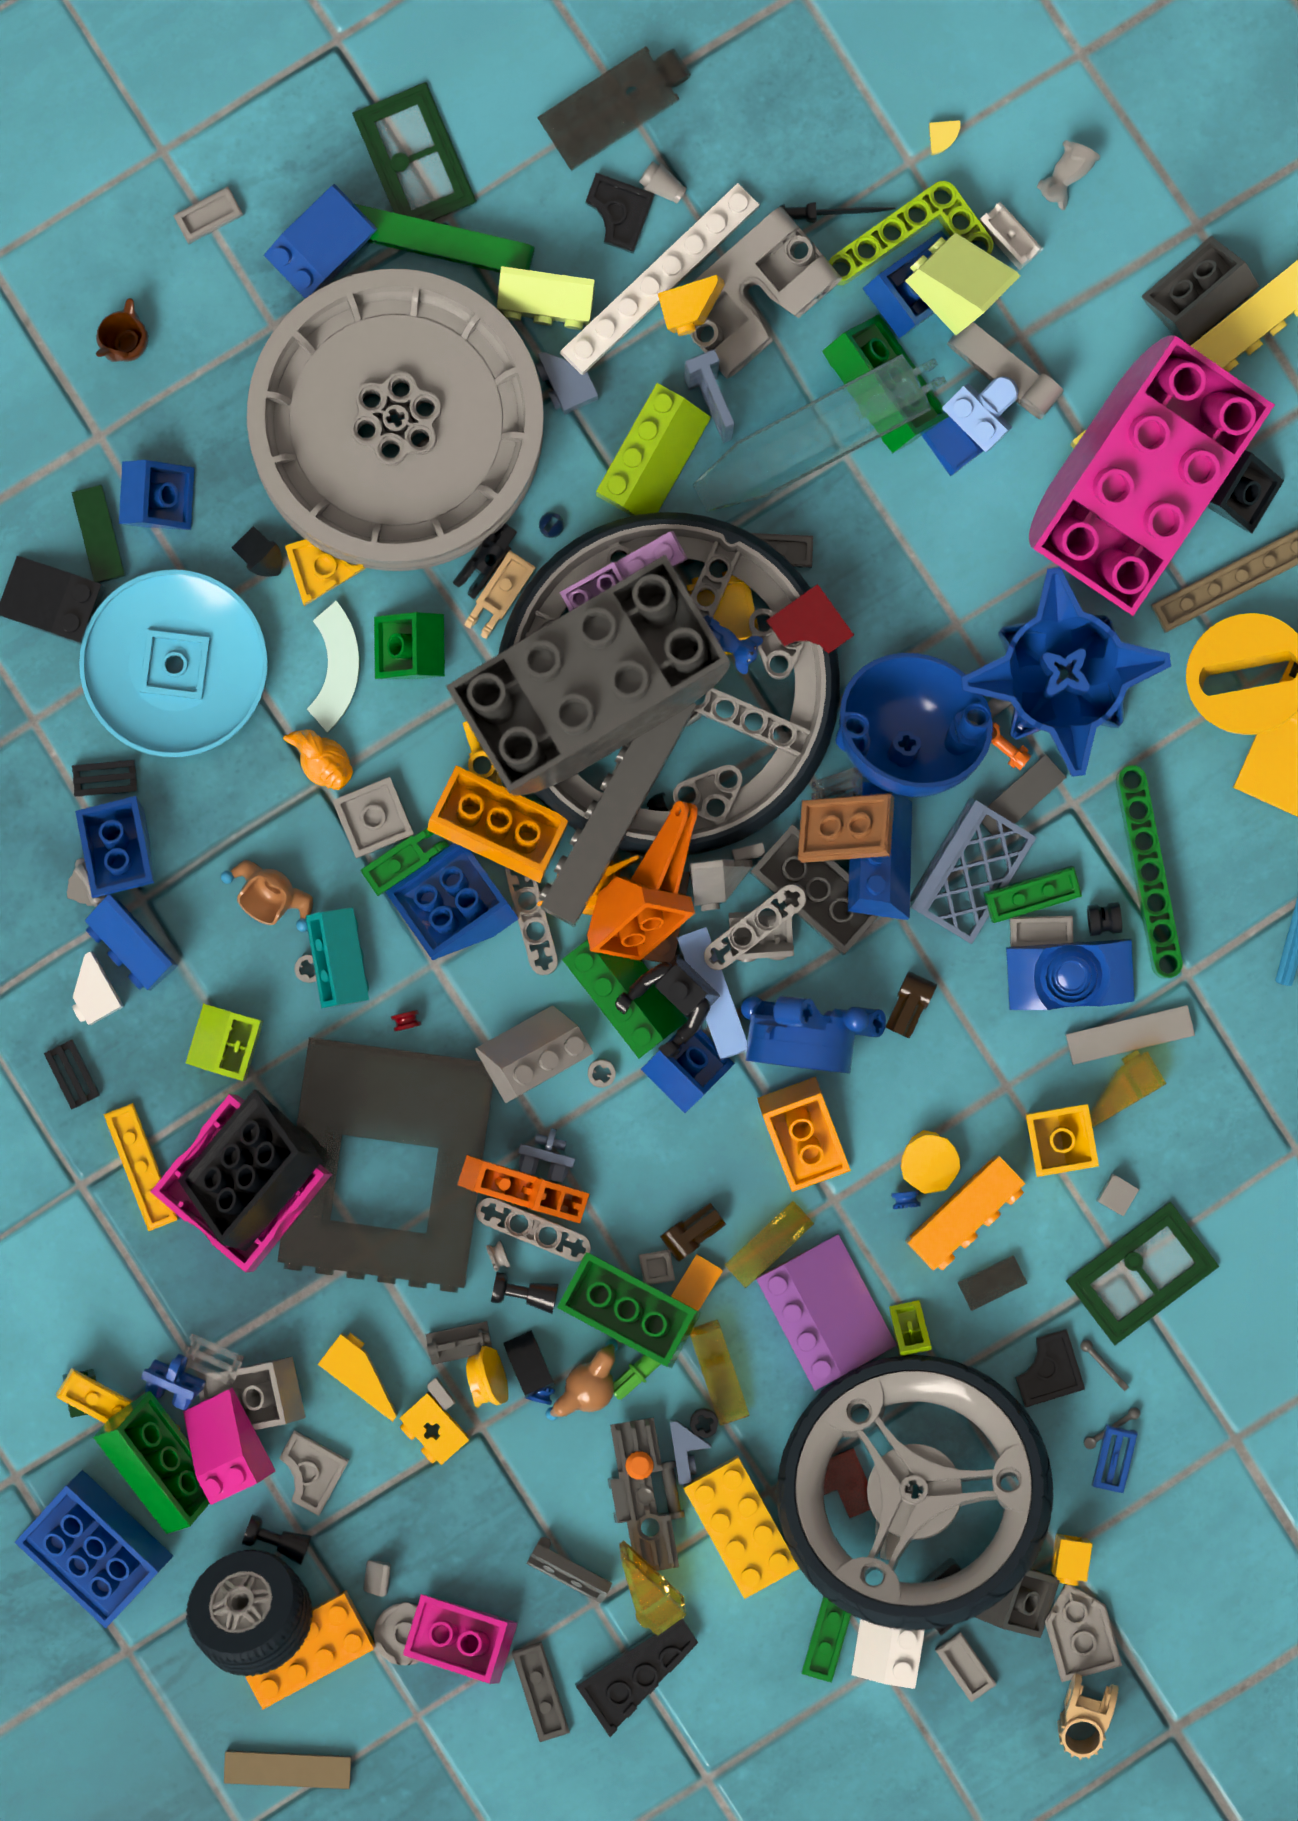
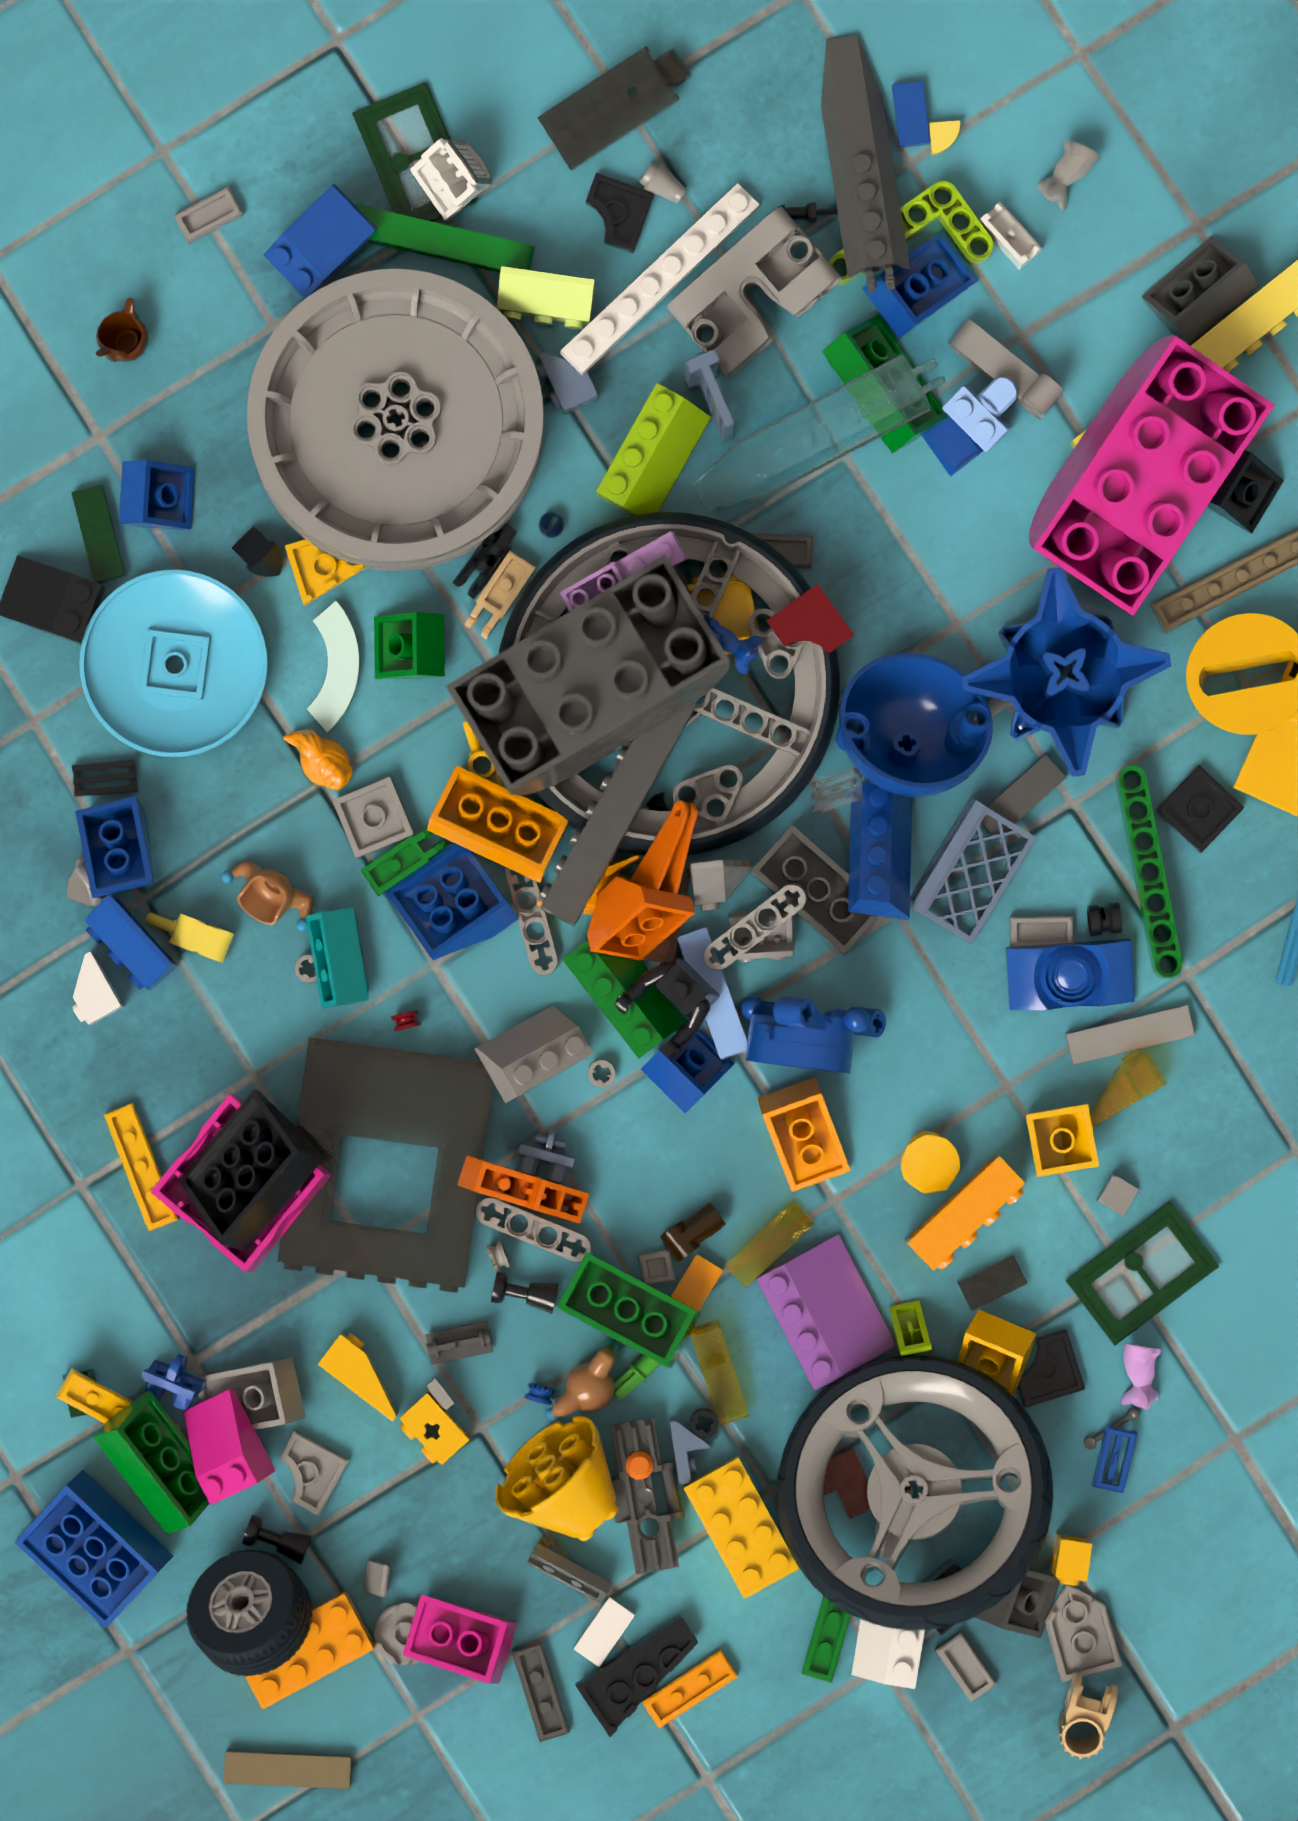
black tile [44,1040,101,1110] -> none
clear tile [184,1334,244,1386] -> none
lime slope [186,1003,264,1081] -> none
yellow hat [466,1346,508,1408] -> none
black slope [503,1330,555,1398] -> none
clear yellow slope [619,1541,687,1636] -> none
yellow slope [657,275,725,336] -> none
light grey tile [732,843,765,861] -> none
medium nougat tile [798,793,894,863] -> none
dark brown piece [885,971,937,1038] -> none
blue bush [891,1190,921,1209] -> none
yellowish green slope [905,233,1020,335] -> none
green tile [983,866,1082,923] -> none
orange bar [991,722,1032,770] -> none
dark grey hinge [1080,1339,1129,1391] -> none
none -> light yellow beam [146,912,234,963]
none -> white piece [410,138,492,220]
none -> yellow cone [495,1416,618,1541]
none -> white tile [573,1596,635,1667]
none -> light orange tile [642,1649,738,1729]
none -> dark grey hinge [821,35,910,293]
none -> blue tile [892,81,930,148]
none -> yellow slope [957,1309,1037,1396]
none -> lavender animal [1121,1343,1162,1410]
none -> black tile [1155,765,1244,853]

